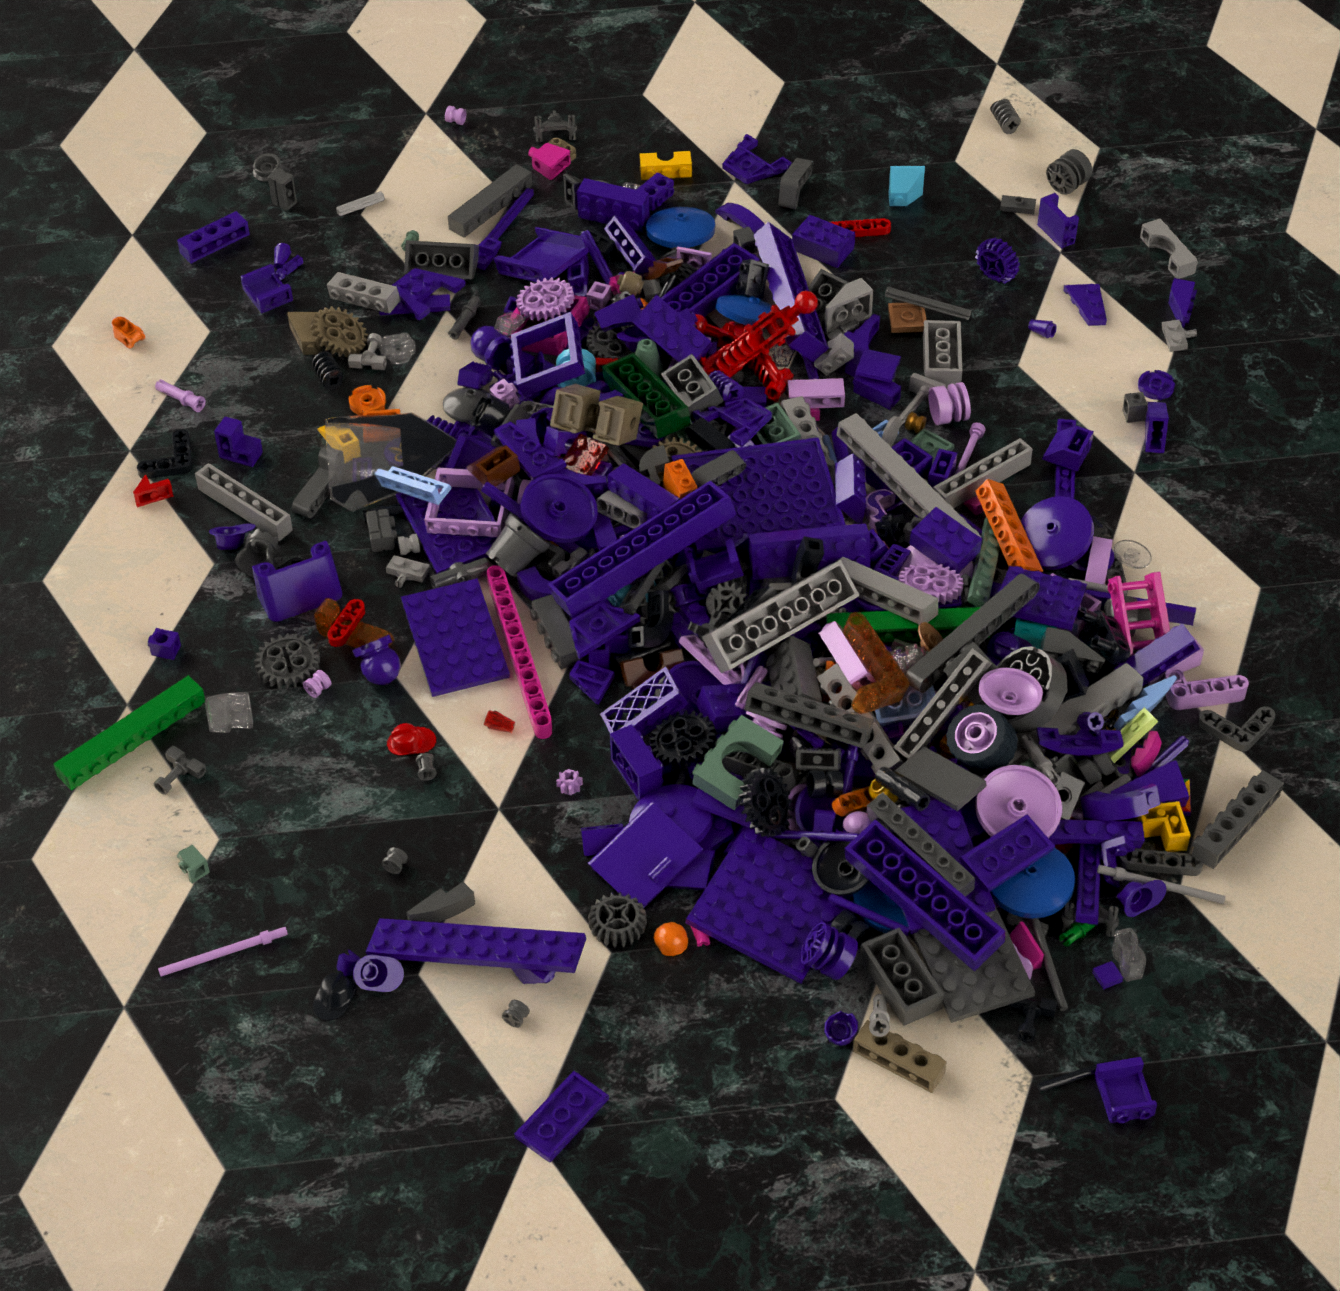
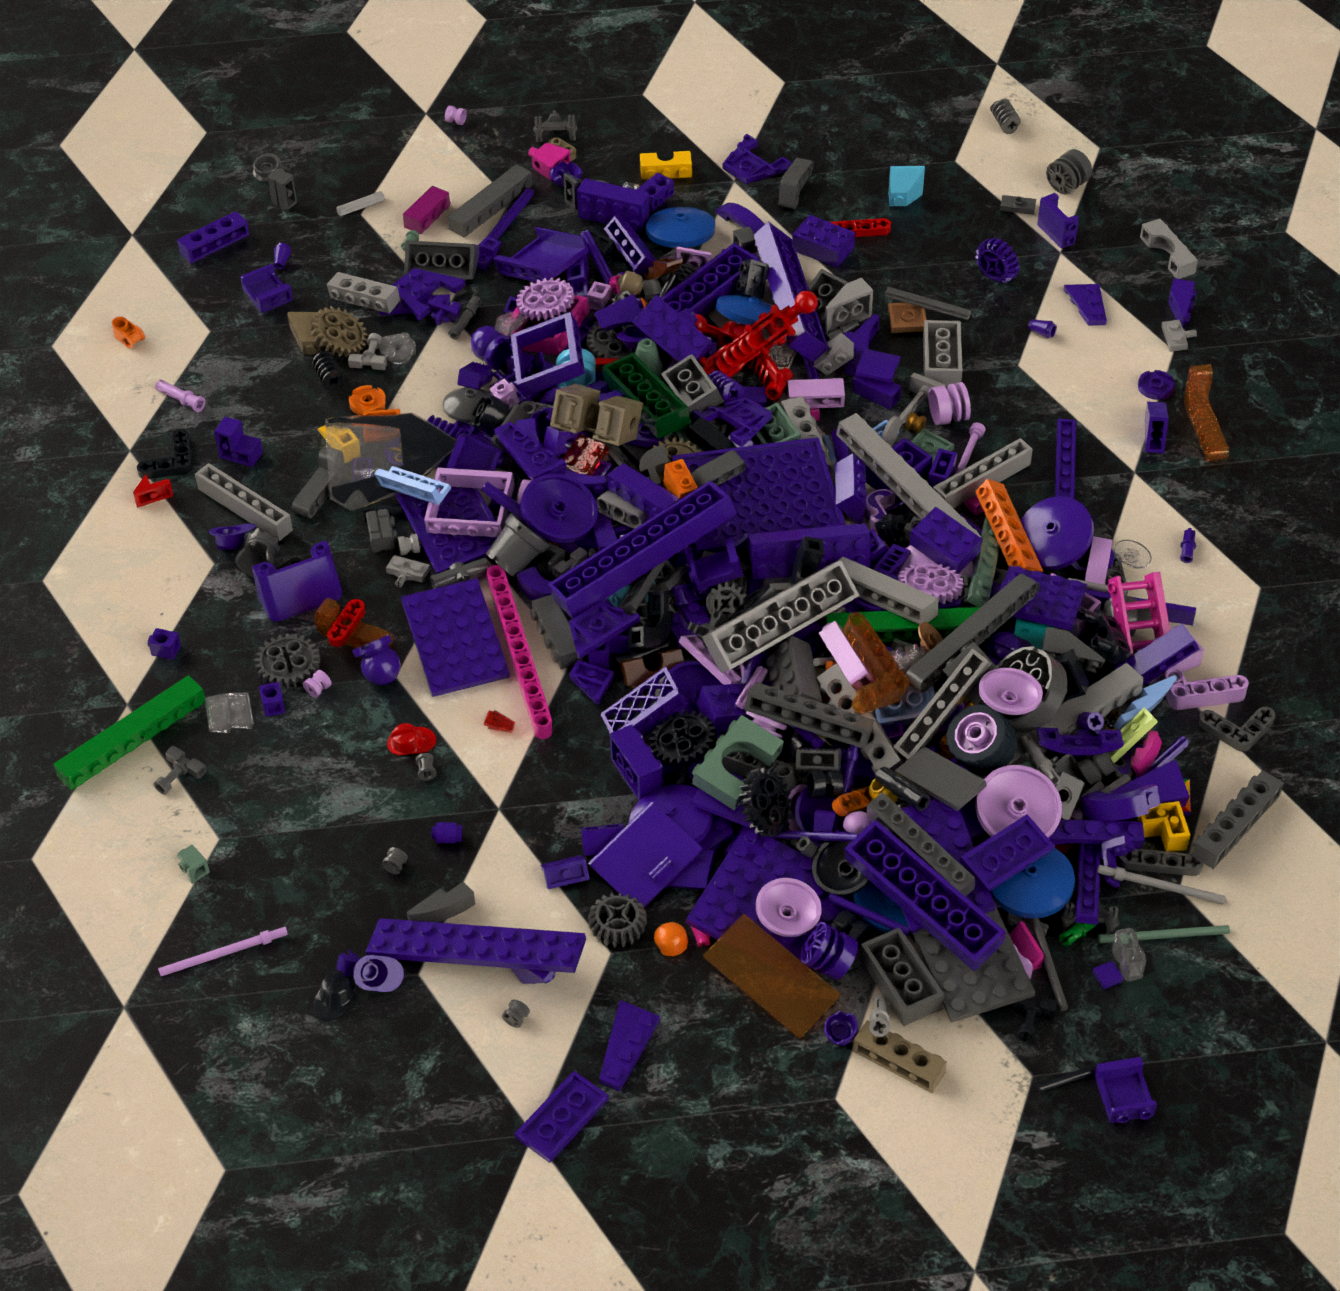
dark purple axle [275,255,303,280] -> none
reddish brown slope [467,445,520,487] -> none
lavender gear [556,769,583,795] -> none
dark purple slope [1042,426,1094,471] -> none
dark purple piece [1117,880,1167,917] -> none
dark grey brick [1122,392,1148,422] -> none
none -> dark purple brick [259,682,285,717]
none -> magenta brick [403,185,451,234]
none -> dark purple hips [428,295,461,326]
none -> dark purple brick [431,822,462,844]
none -> dark purple panel [540,855,589,889]
none -> dark purple hair [550,161,583,187]
none -> dark purple wing [599,1000,660,1091]
none -> clear orange piece [703,914,841,1039]
none -> lavender dish [756,878,822,937]
none -> sand green bar [1099,925,1230,944]
none -> dark purple axle [1180,528,1196,563]
none -> clear orange beam [1184,364,1229,462]

